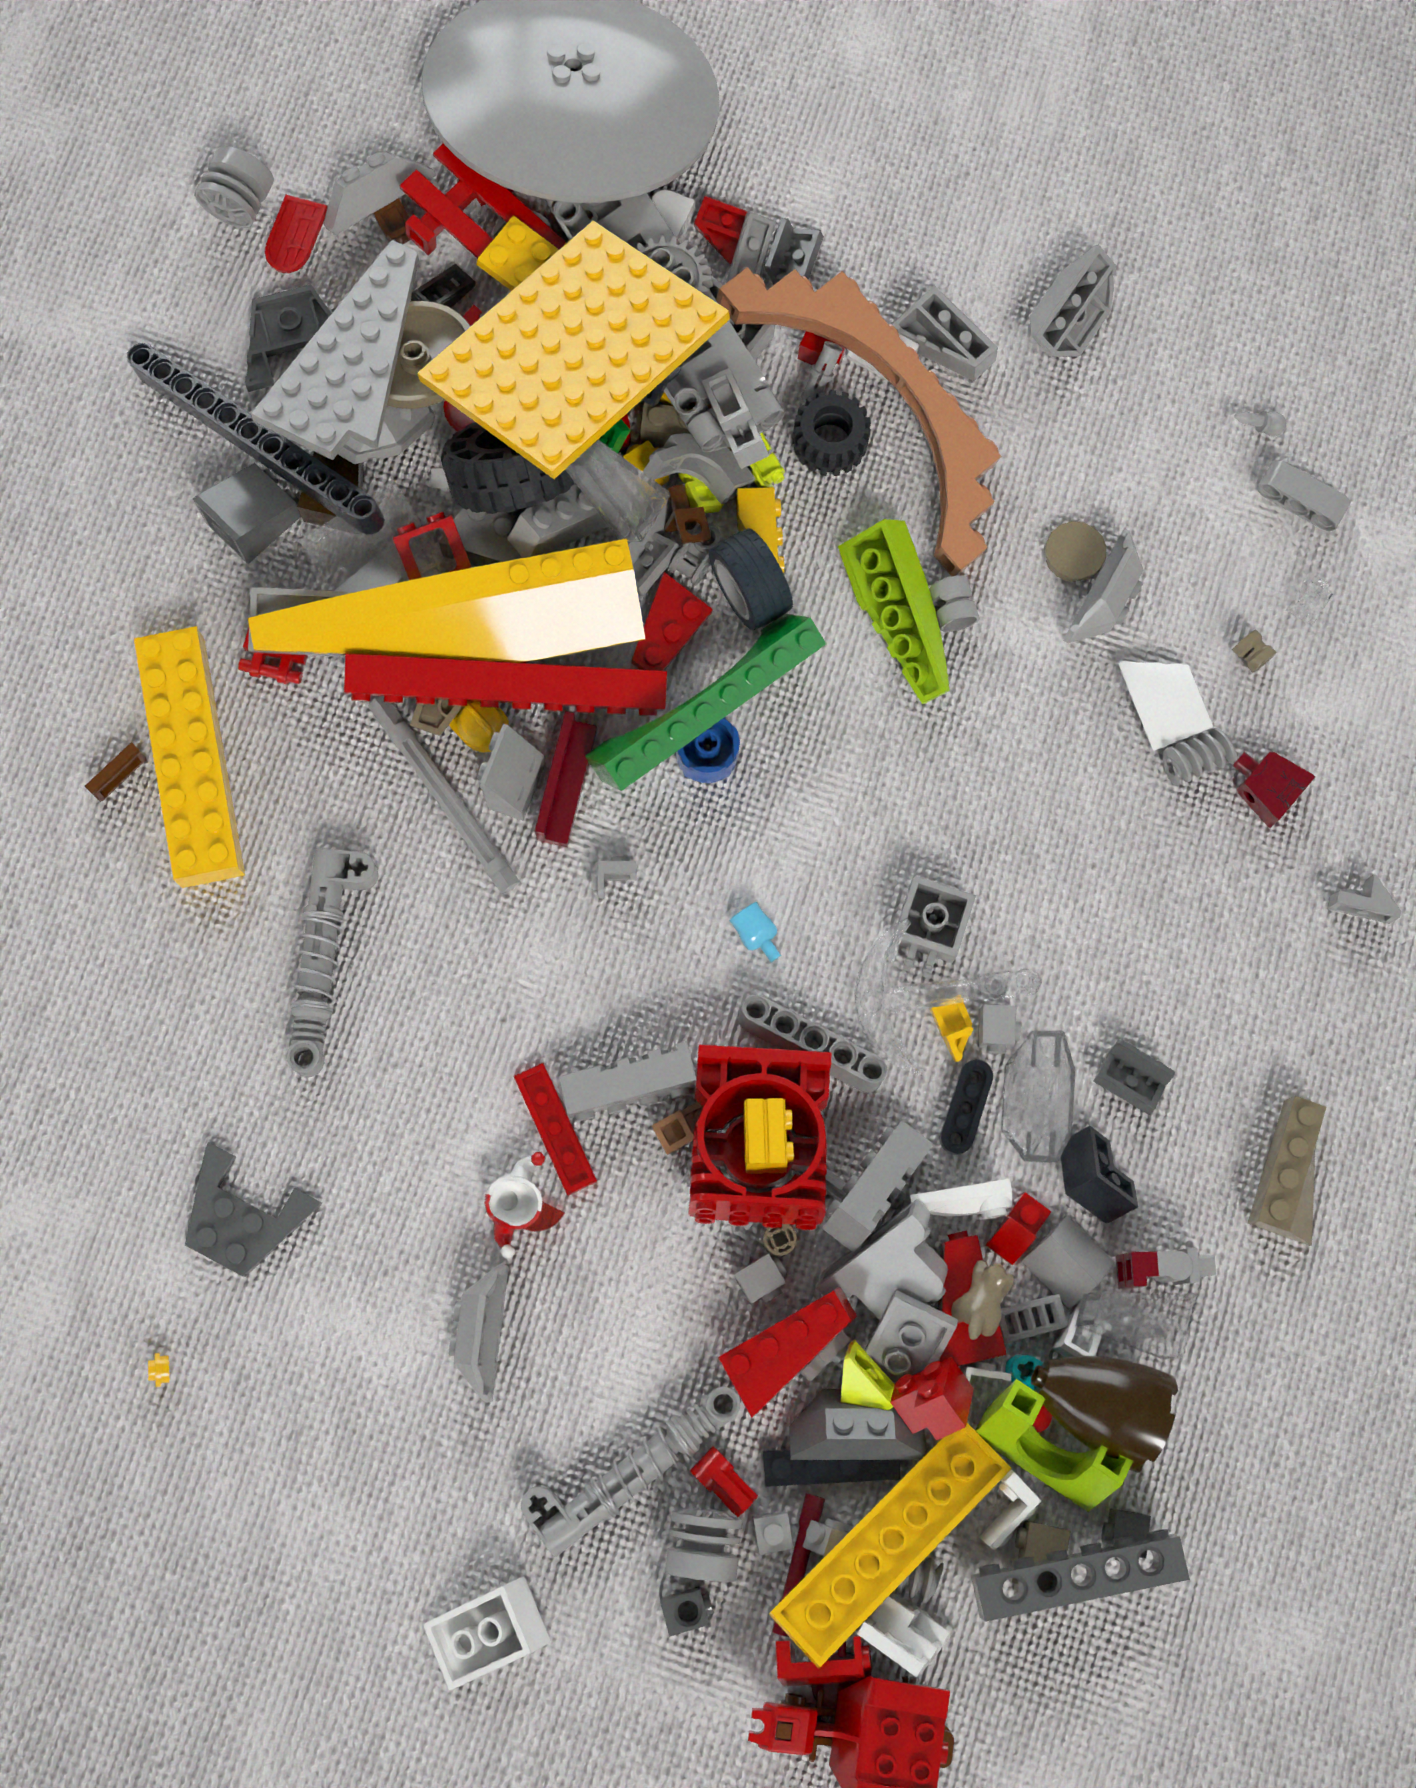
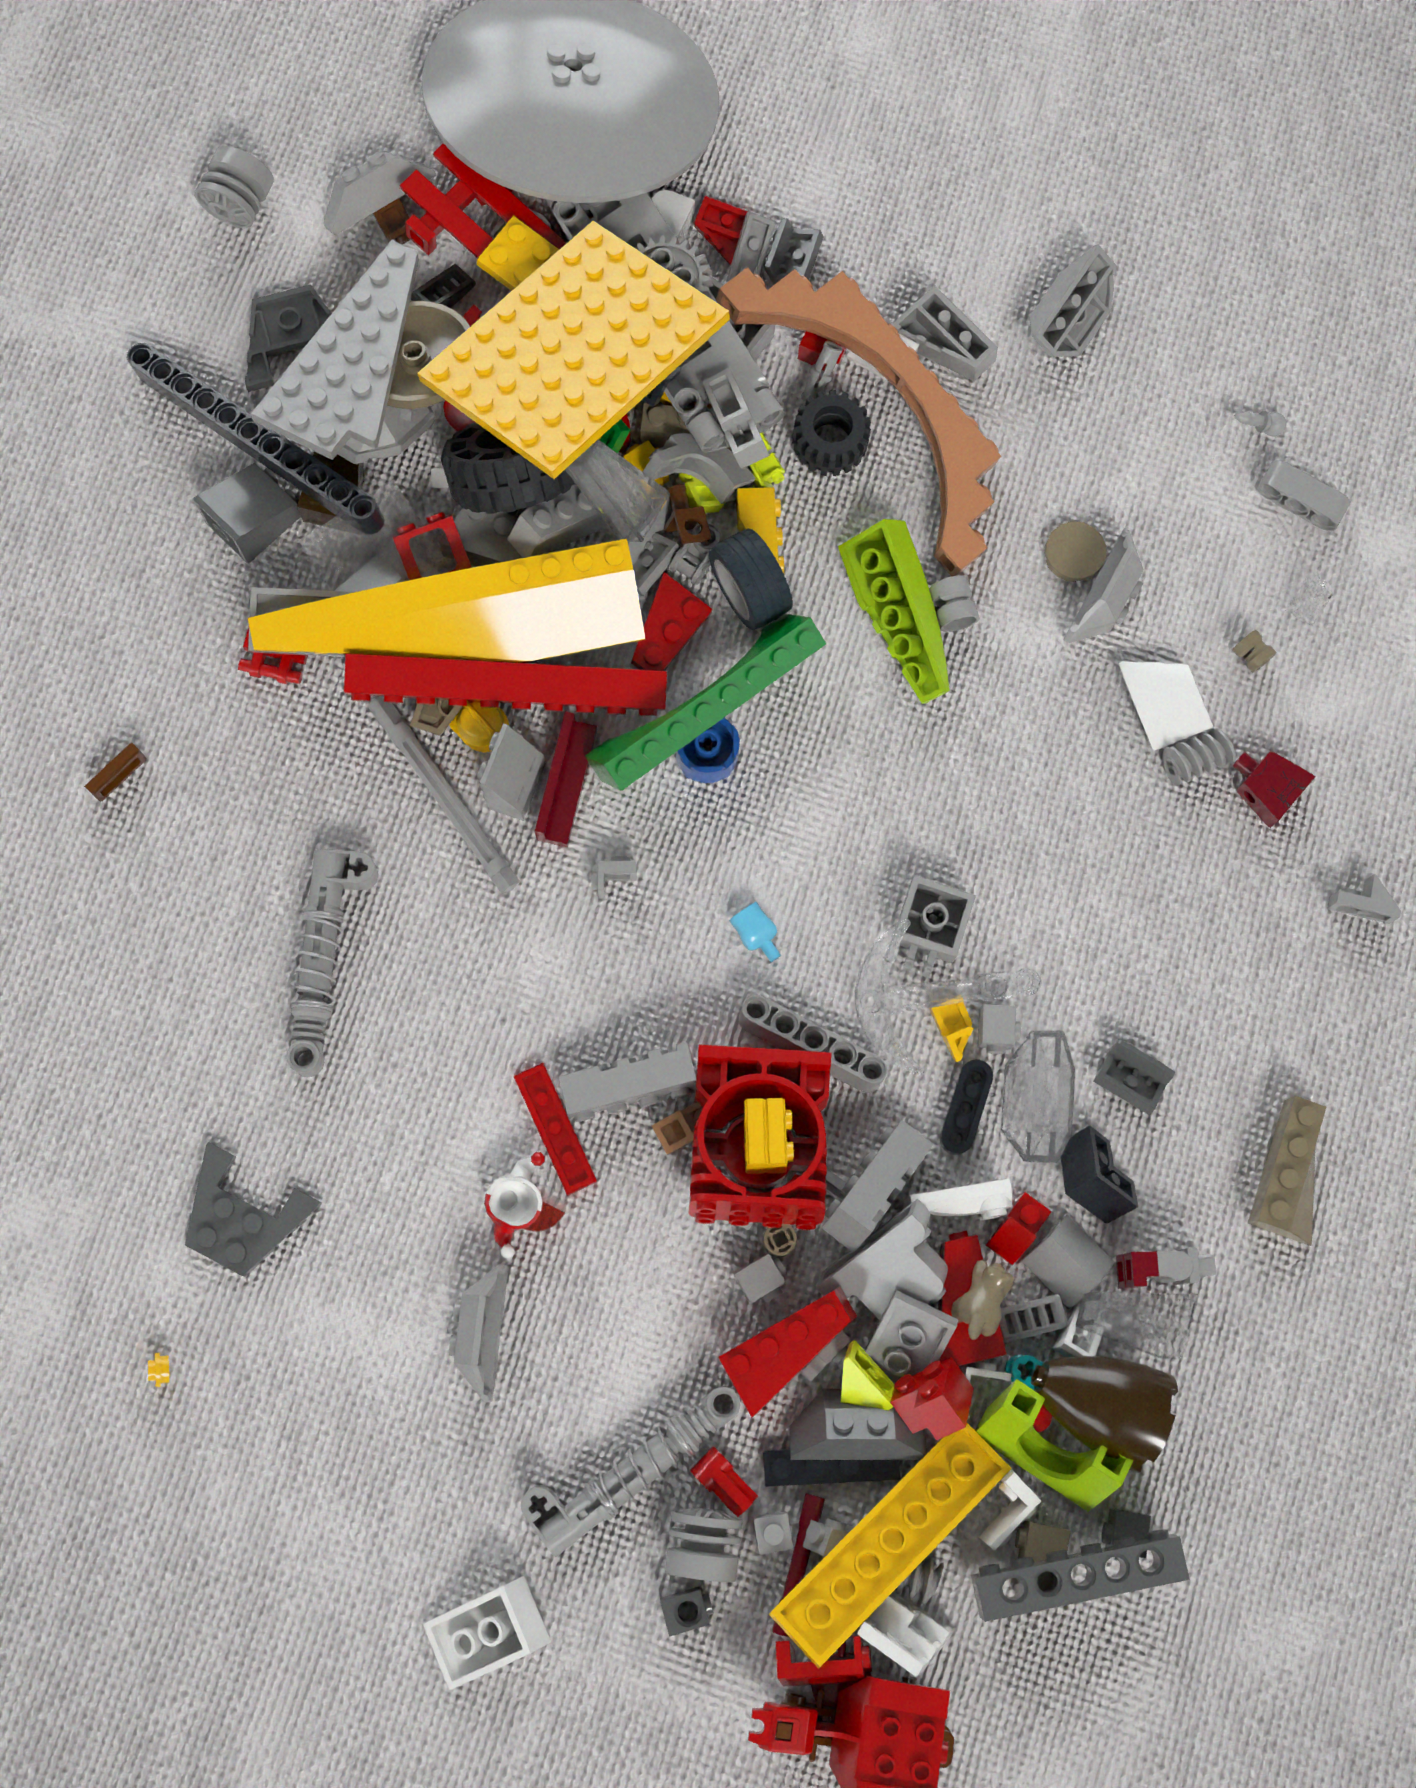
yellow brick [134,626,245,888] -> none
red window [265,194,328,273] -> none

